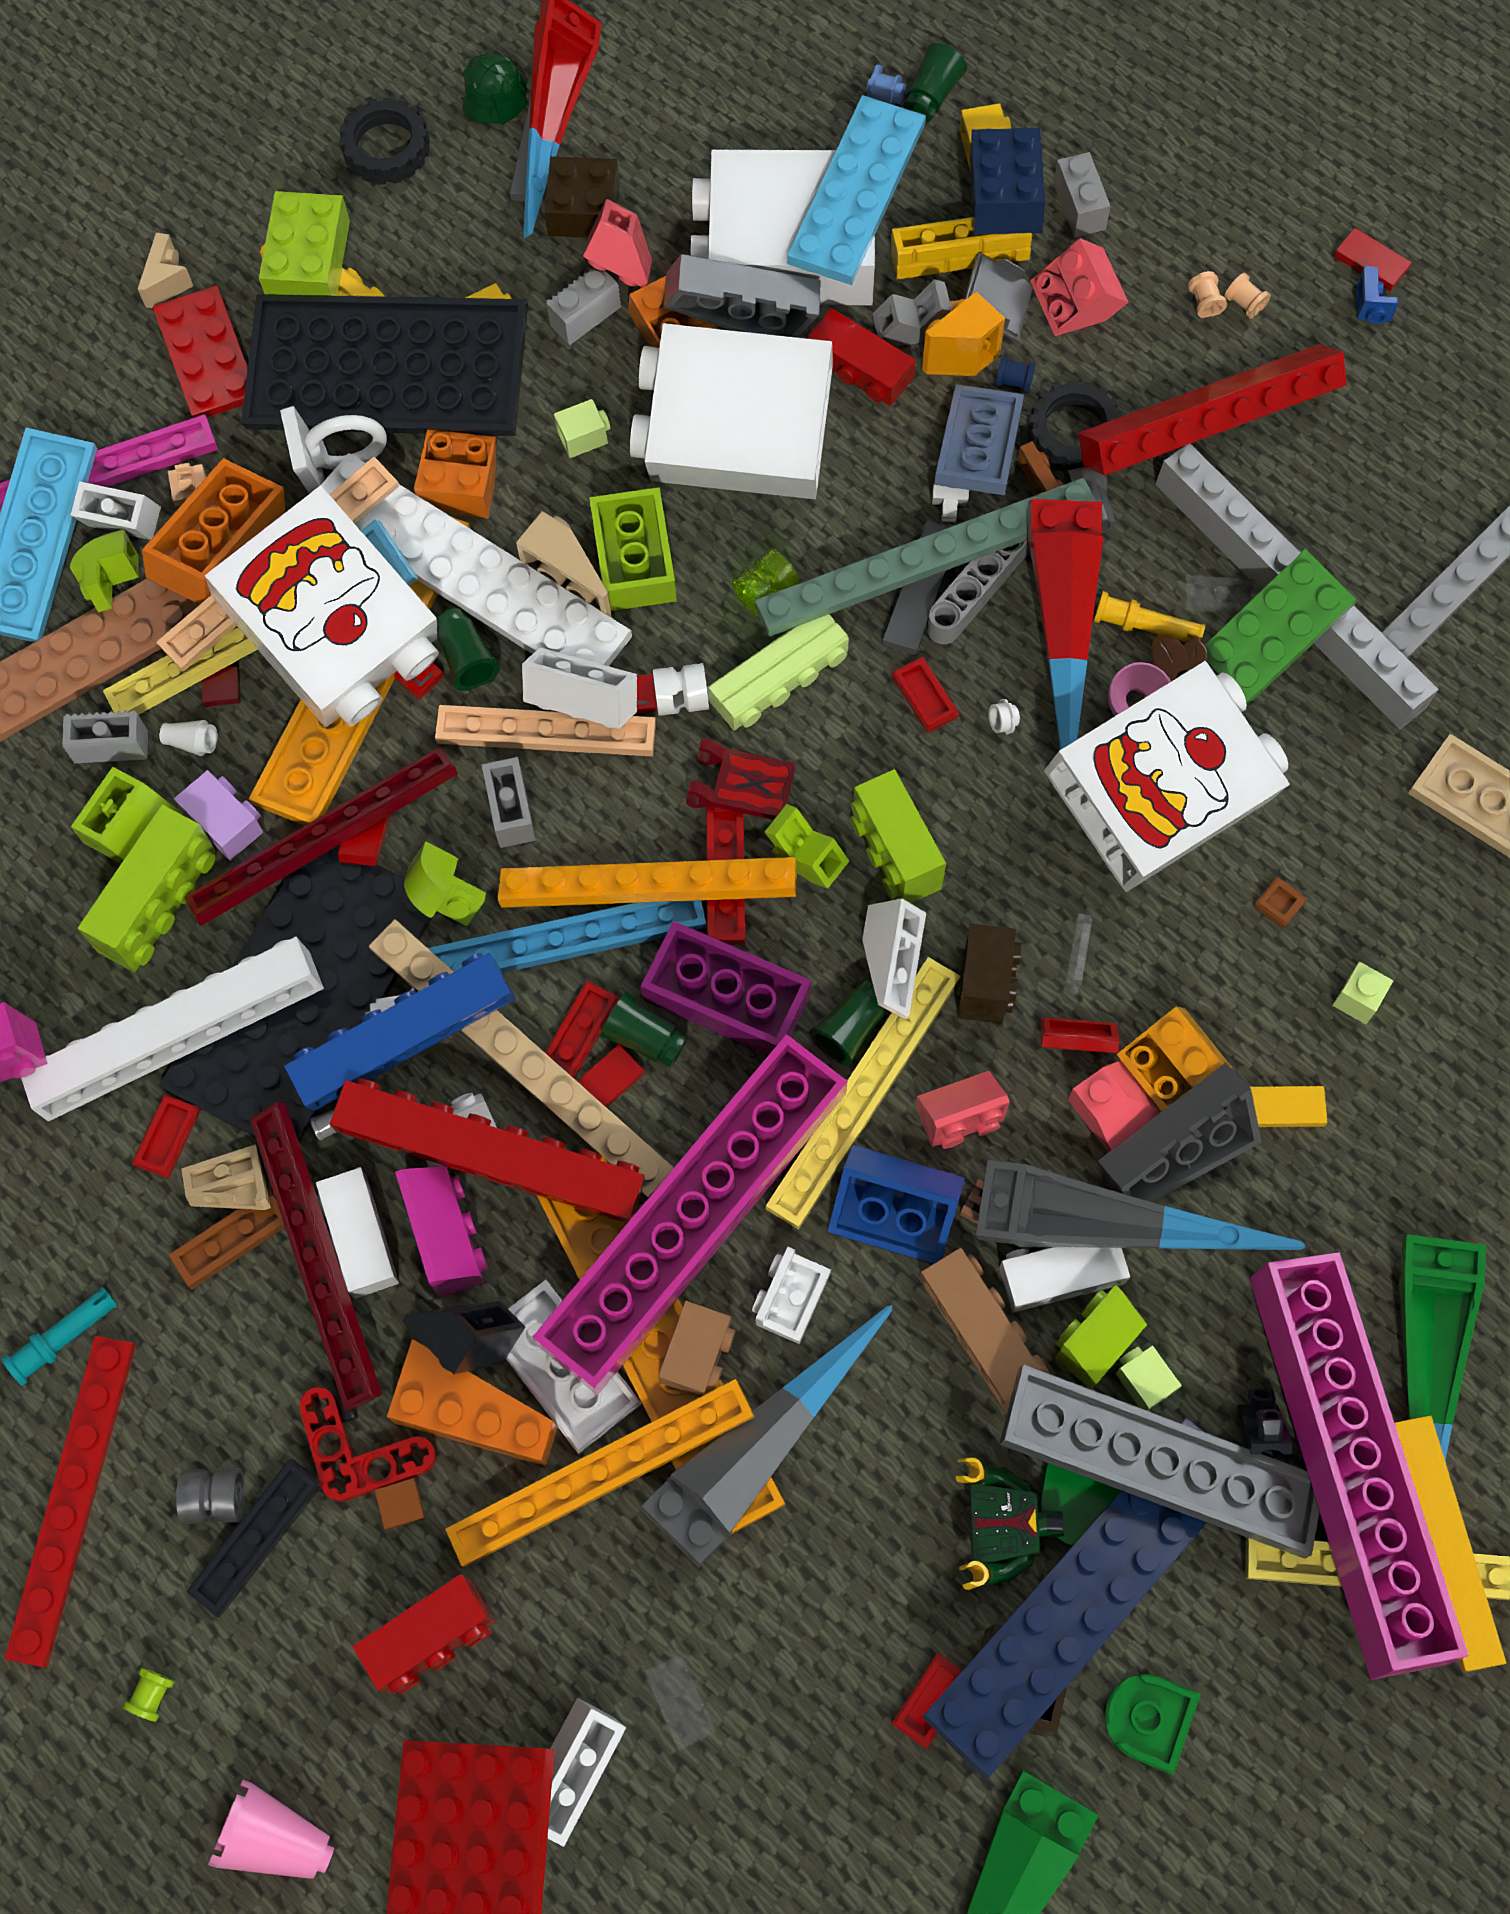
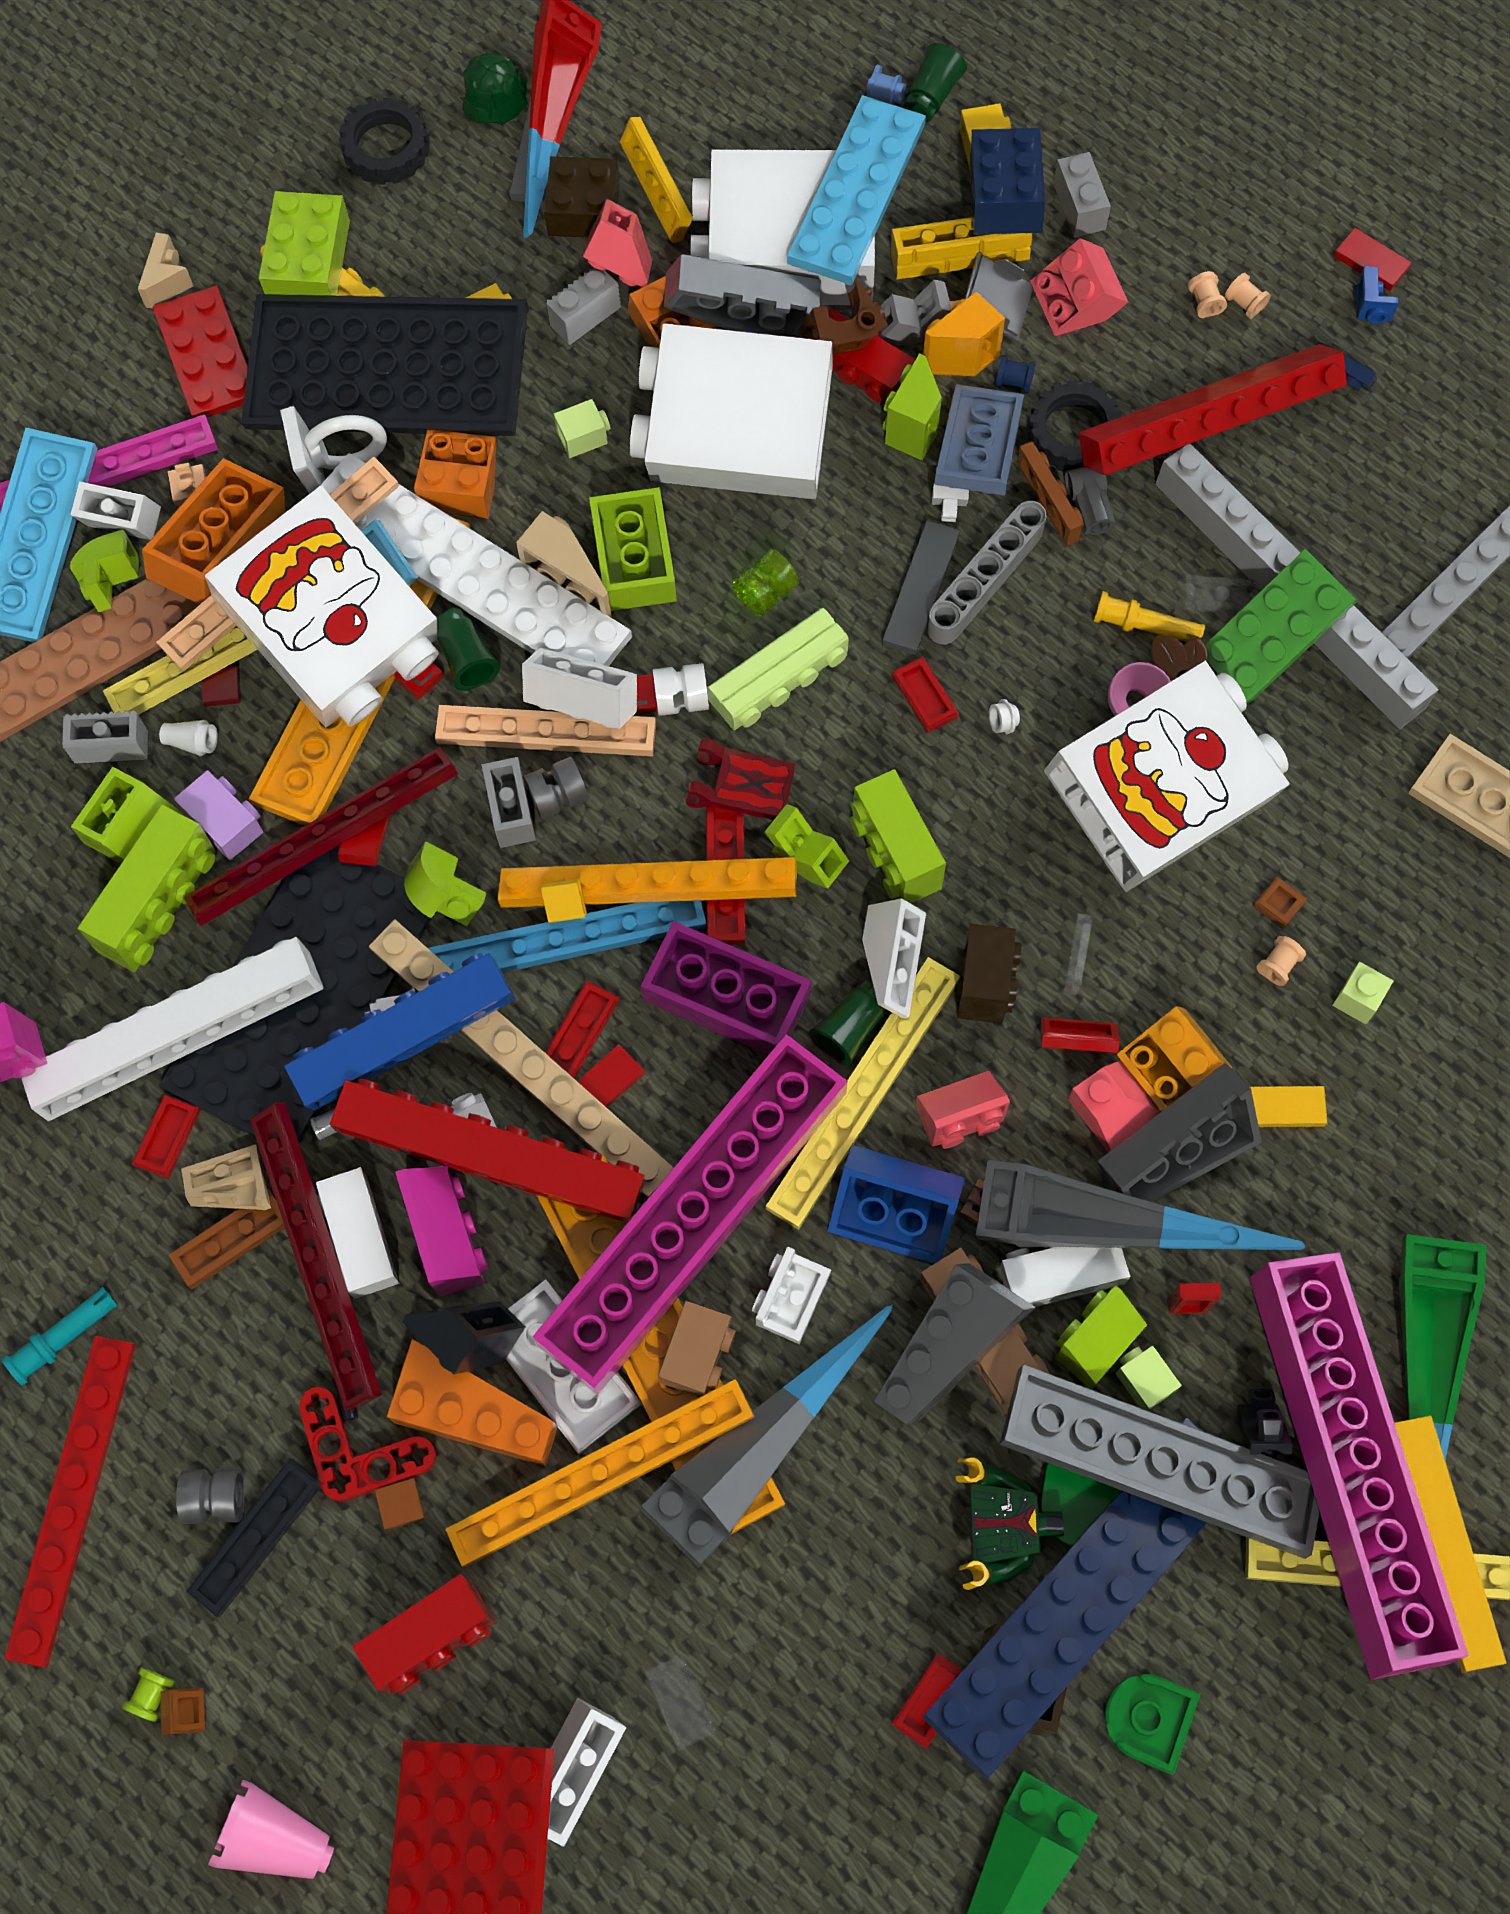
dark green plant [600,991,689,1068] -> none
sand green plate [755,478,1096,637] -> none
red plate [1028,499,1104,750] -> none
none -> dark orange tile [161,1688,205,1735]
none -> flat silver wheel [523,757,589,820]
none -> yellow tile [541,878,587,923]
none -> yellow tile [620,117,693,243]
none -> reddish brown tile [798,282,888,354]
none -> dark grey wedge [874,1263,1036,1425]
none -> lime slope [882,353,942,460]
none -> red tile [1168,1283,1221,1314]
none -> light nougat bush [1256,936,1306,986]
none -> dark blue plate [1316,341,1377,391]

